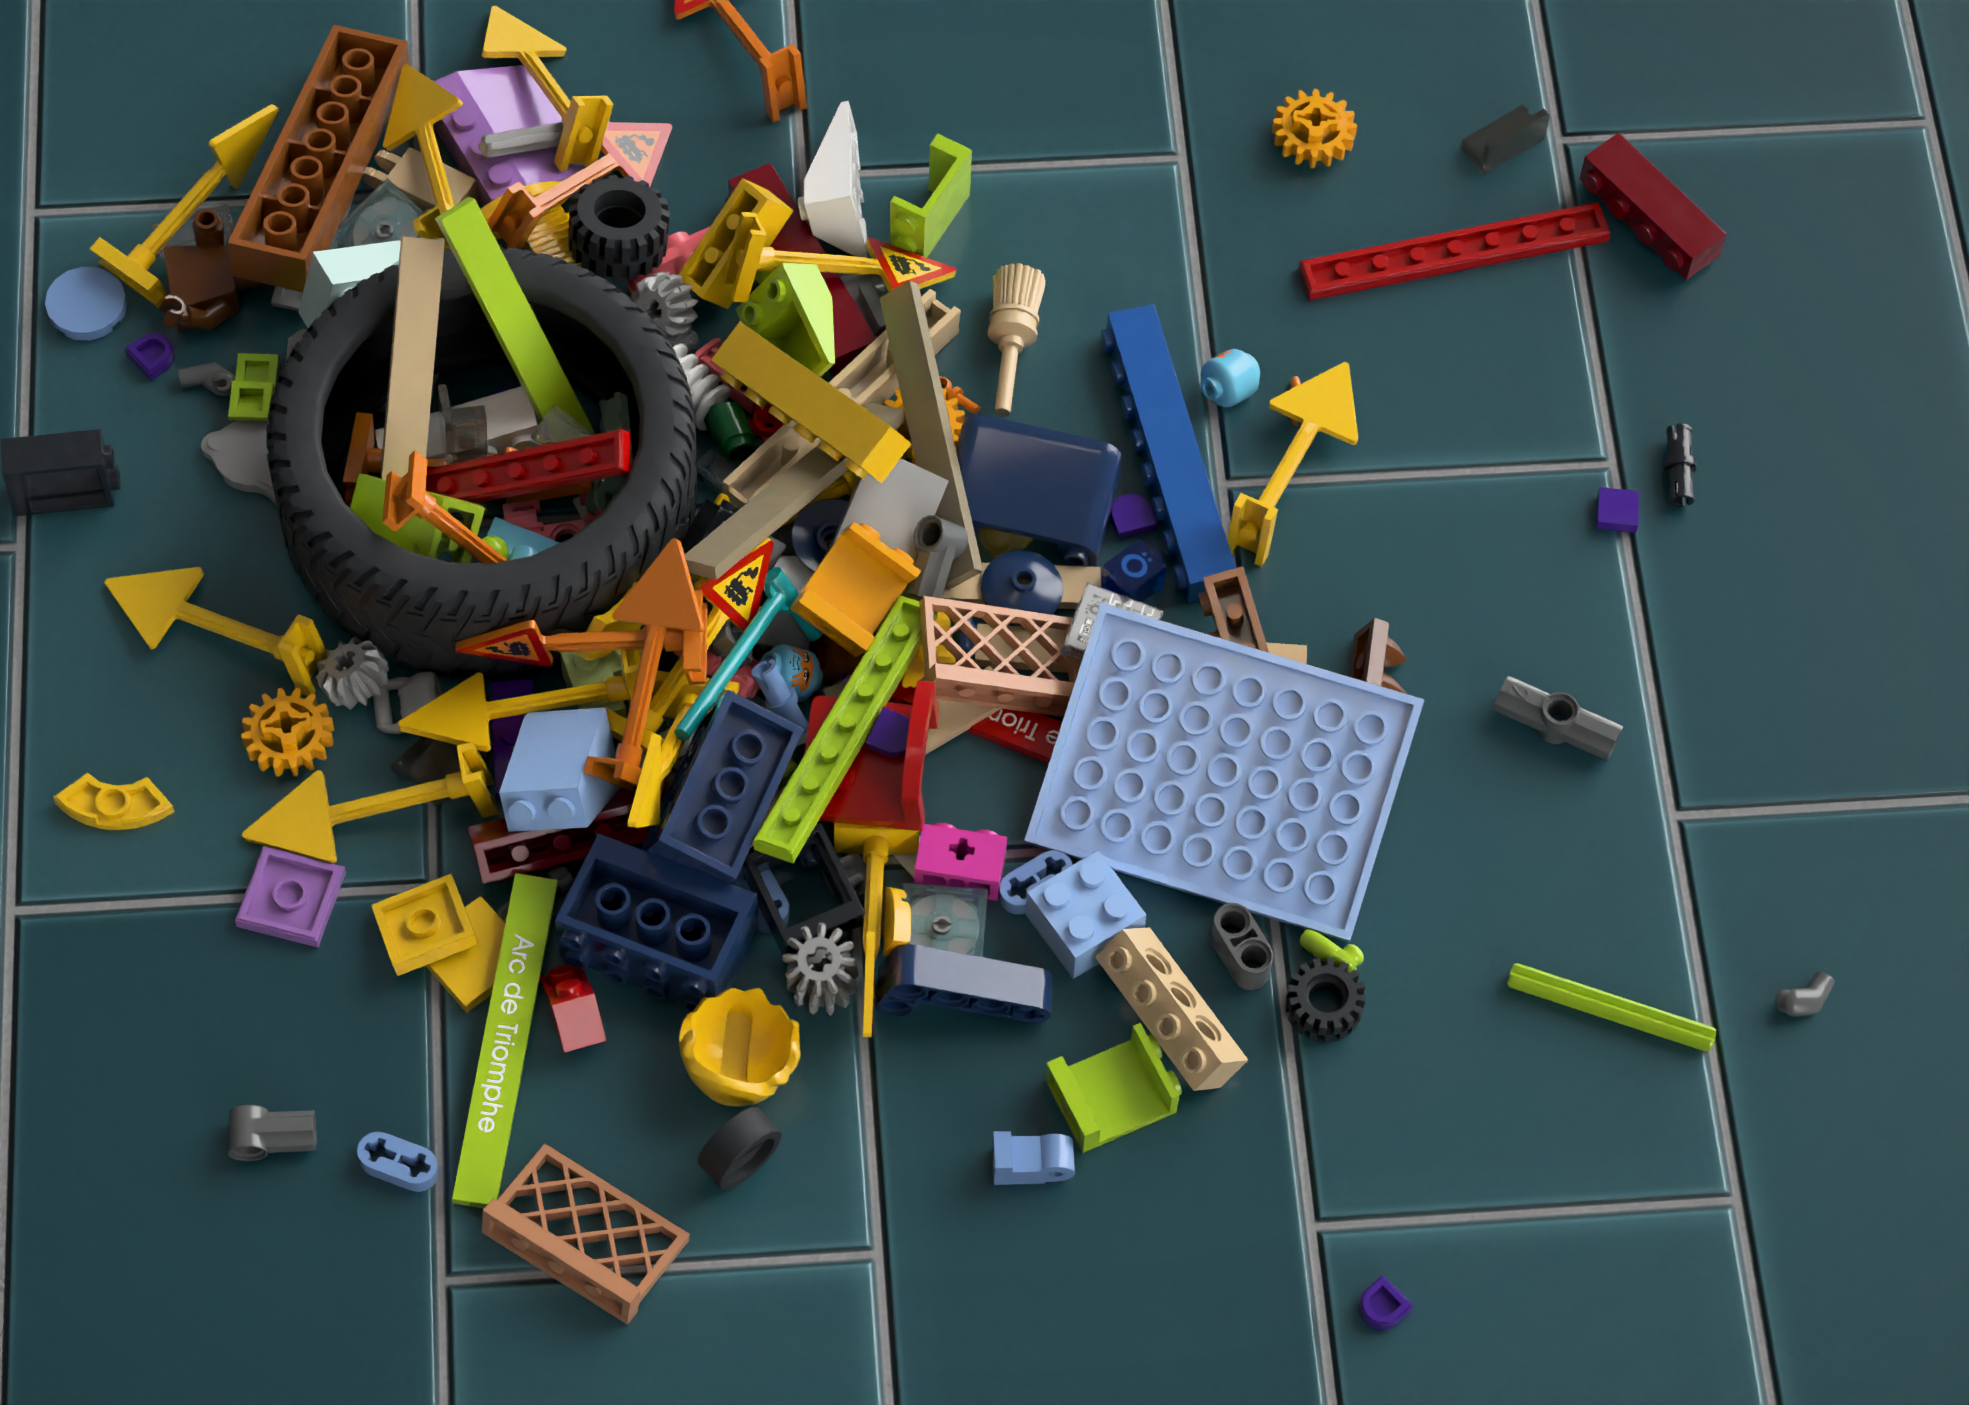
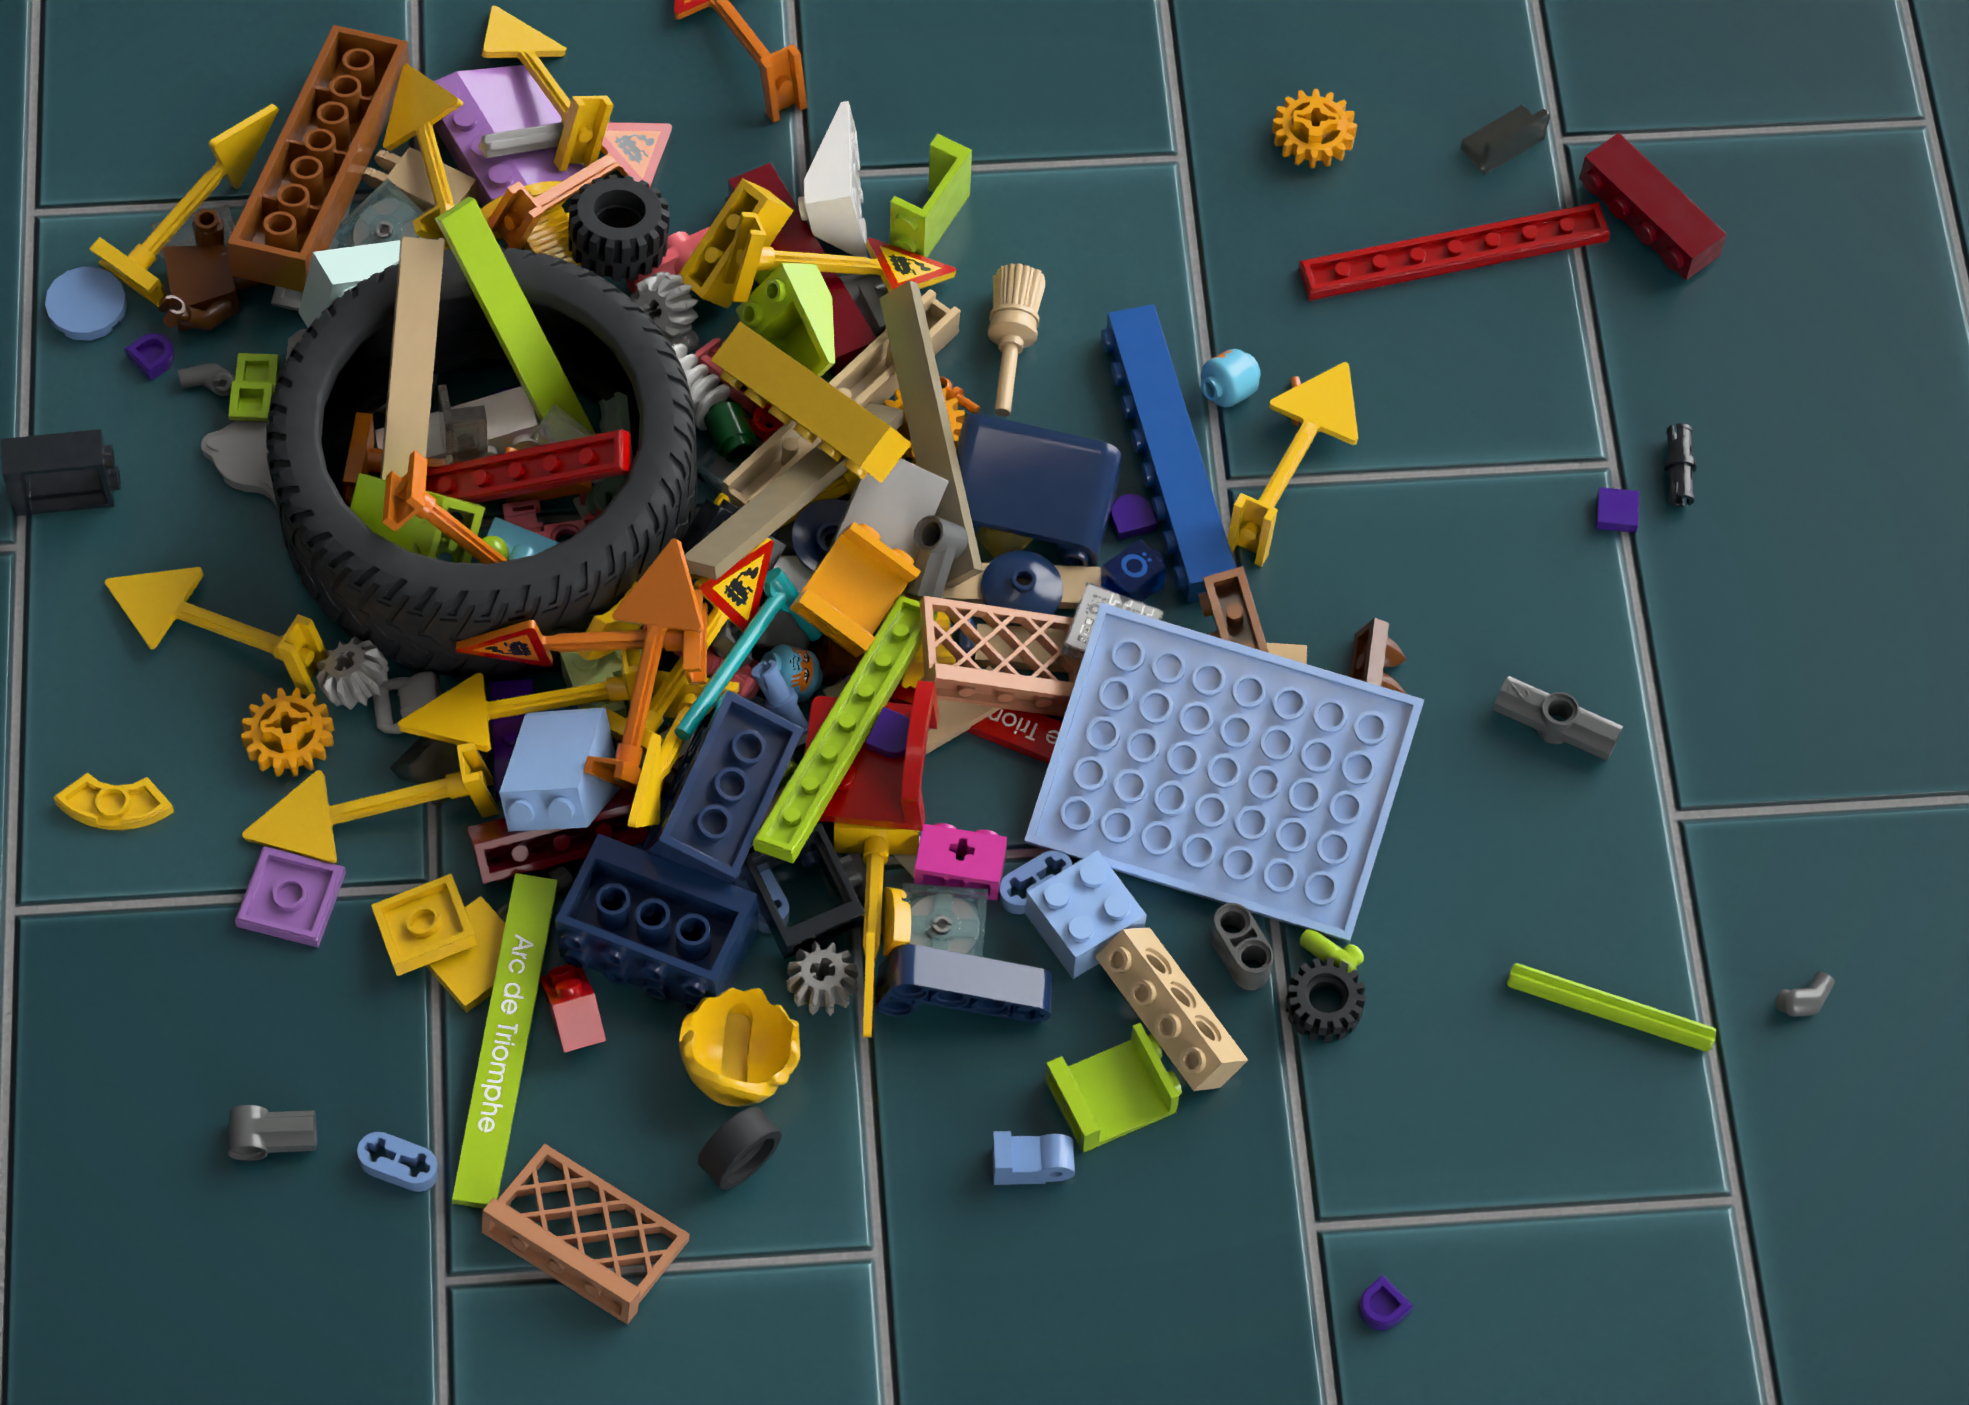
light grey gear [782,923,857,998] -> none

